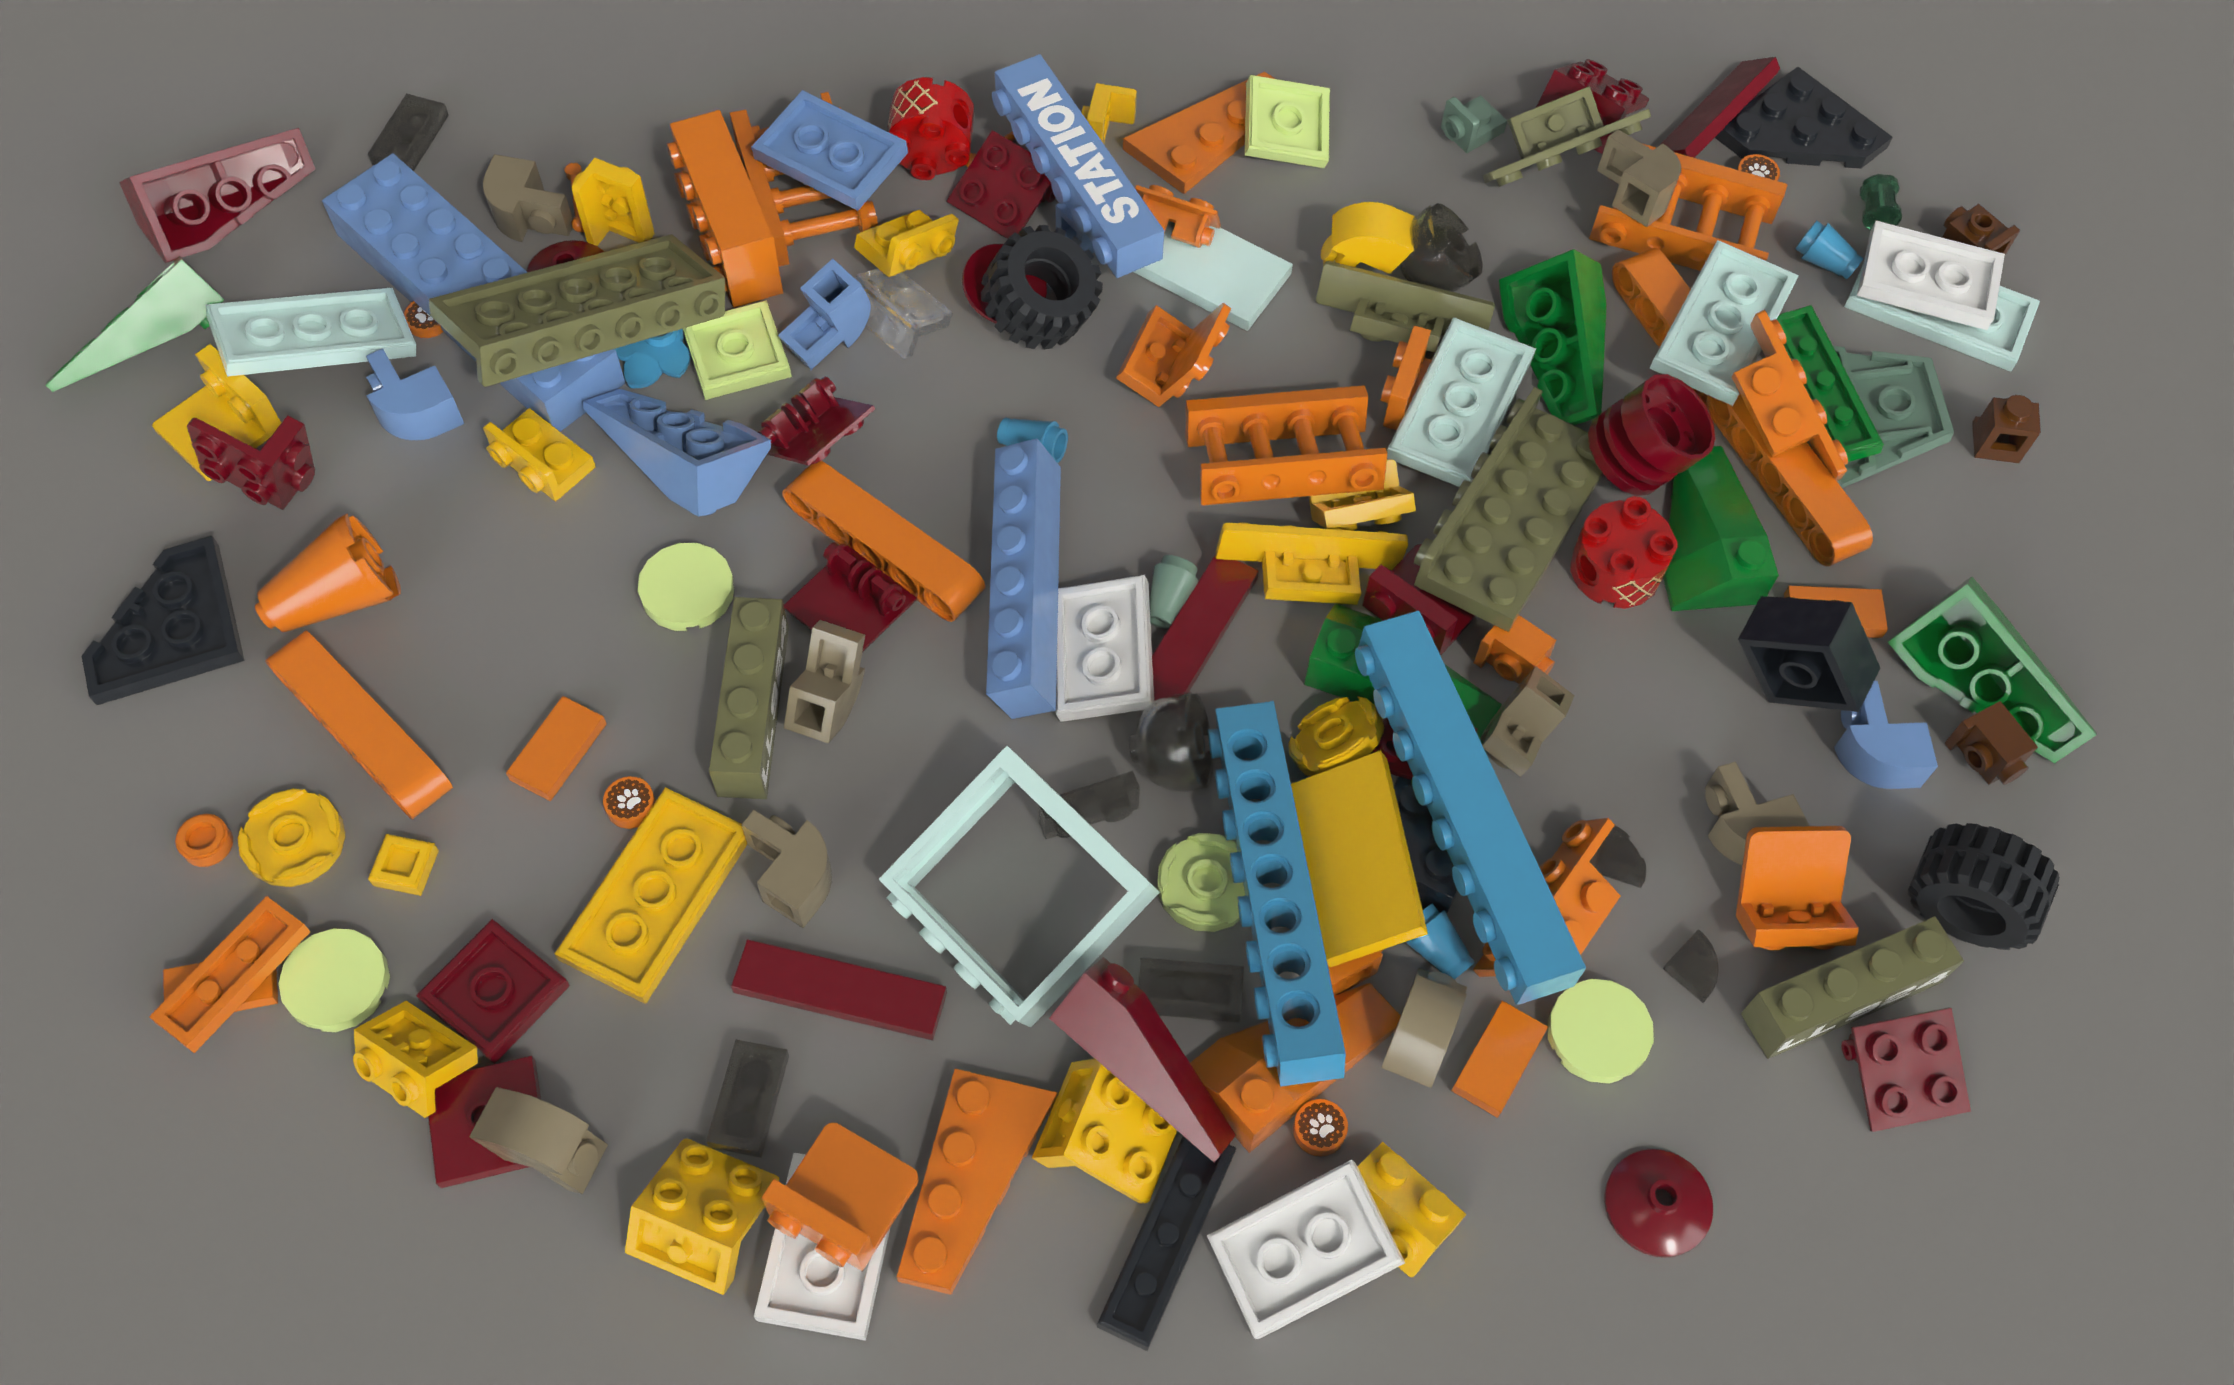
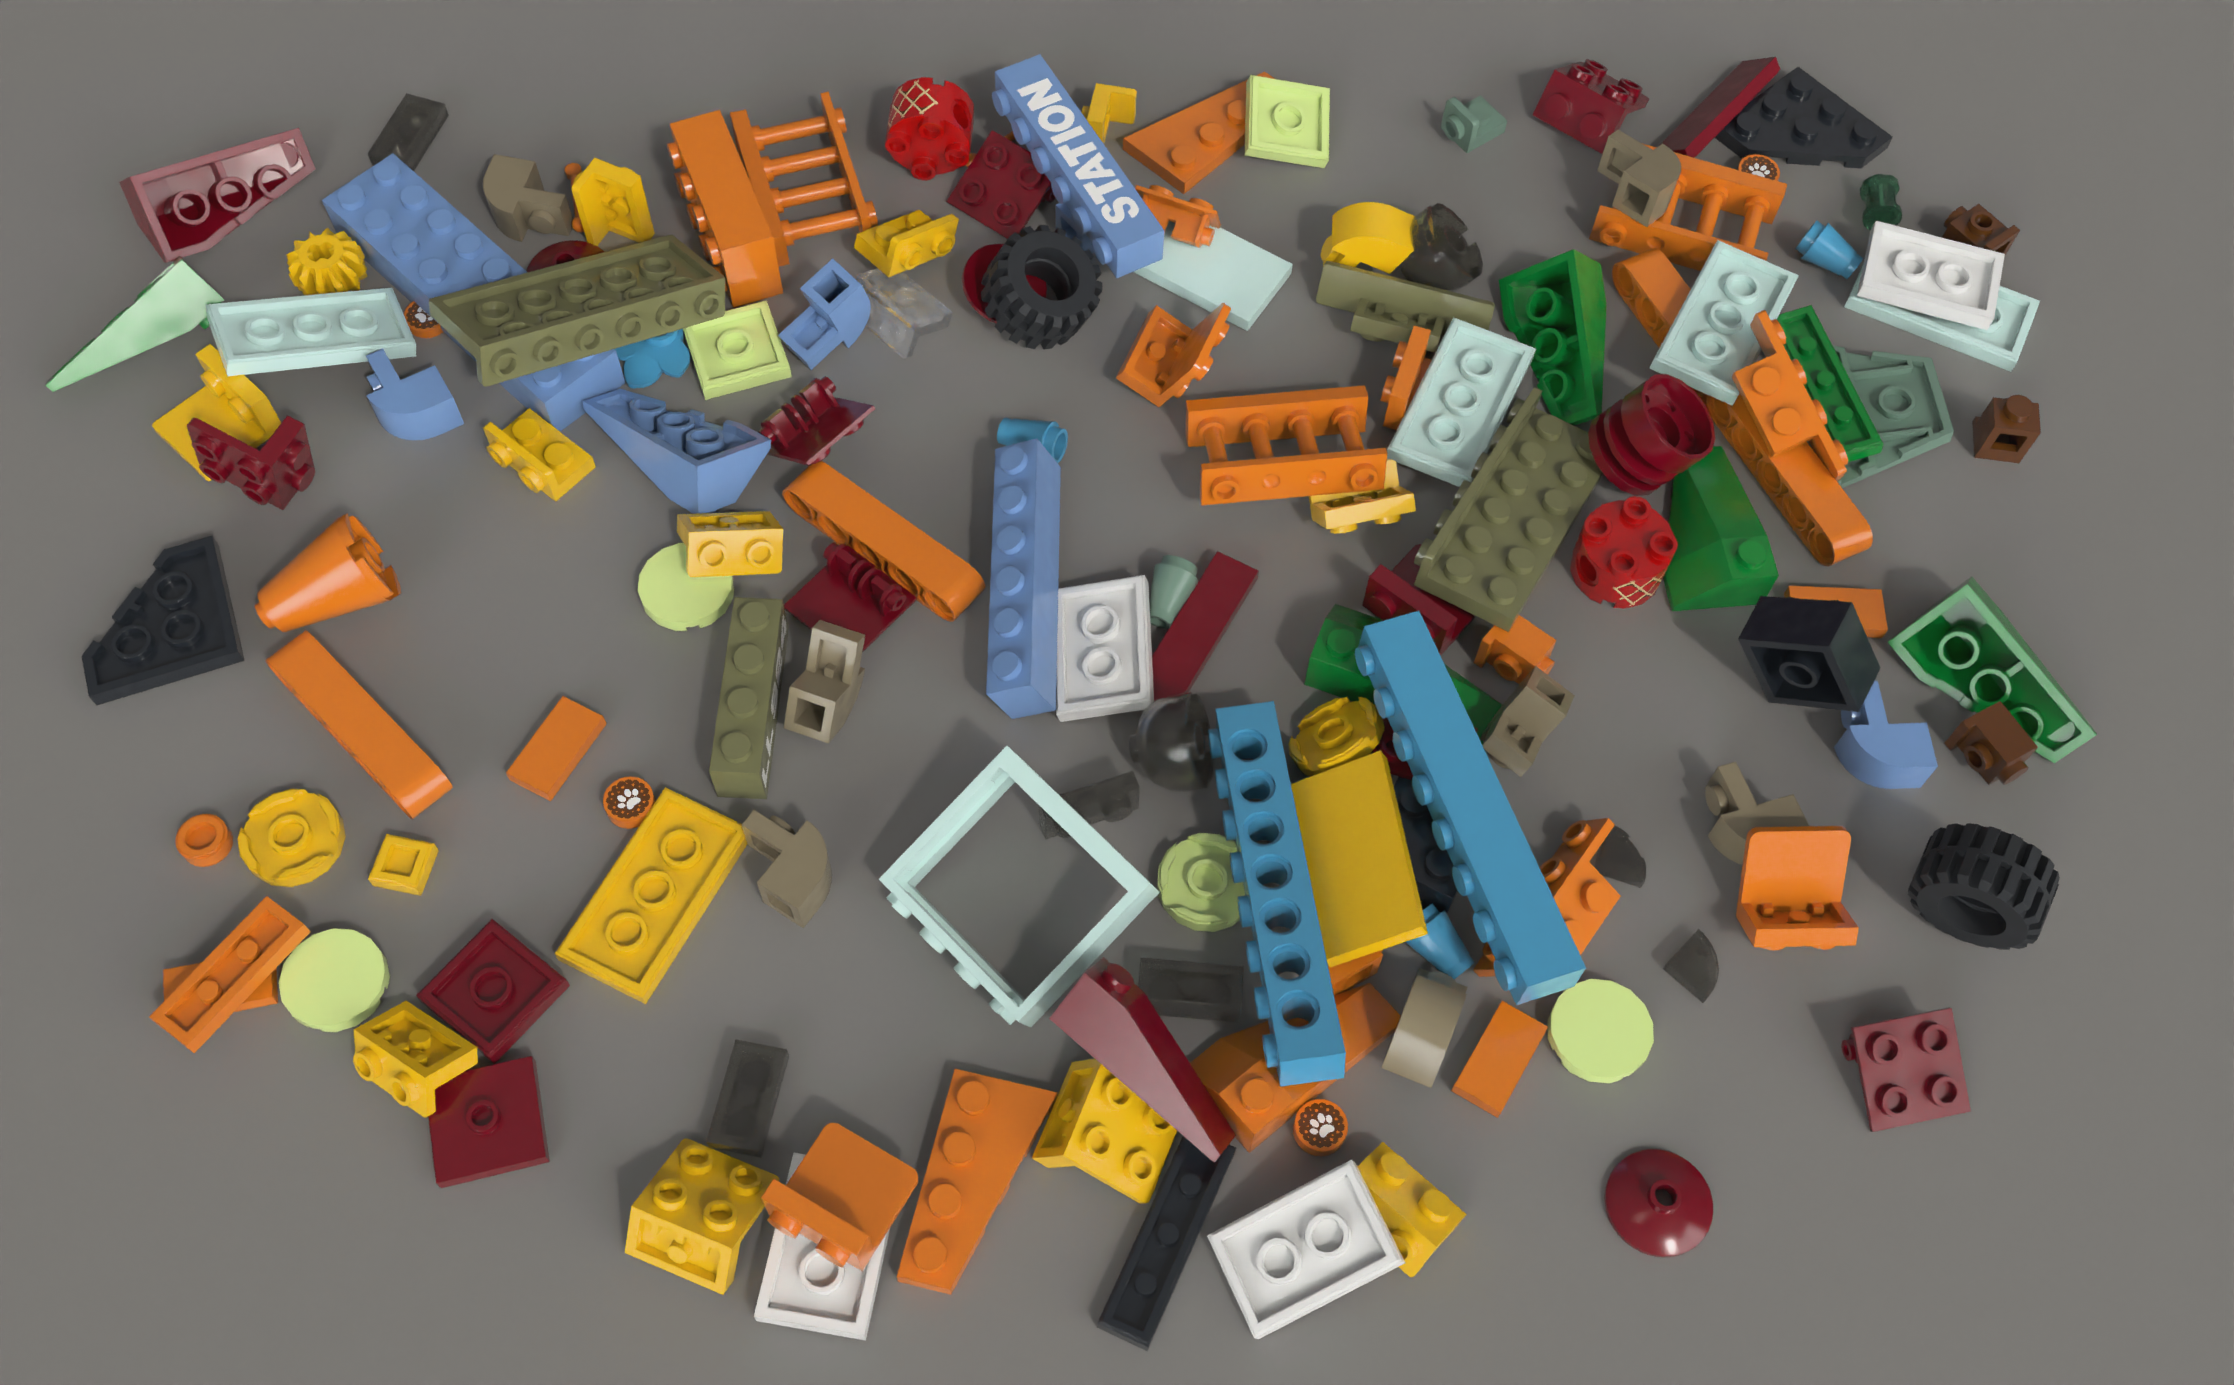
dark tan brick [469,1087,608,1194] -> none
dark red tile [731,939,947,1041] -> none
medium blue plate [751,90,908,211] -> none
yellow bracket [1215,522,1408,605] -> none
olive bracket [1483,86,1651,187] -> none
olive brick [1741,916,1964,1059] -> none
none -> yellow gear [286,227,367,295]
none -> yellow bracket [677,511,783,577]

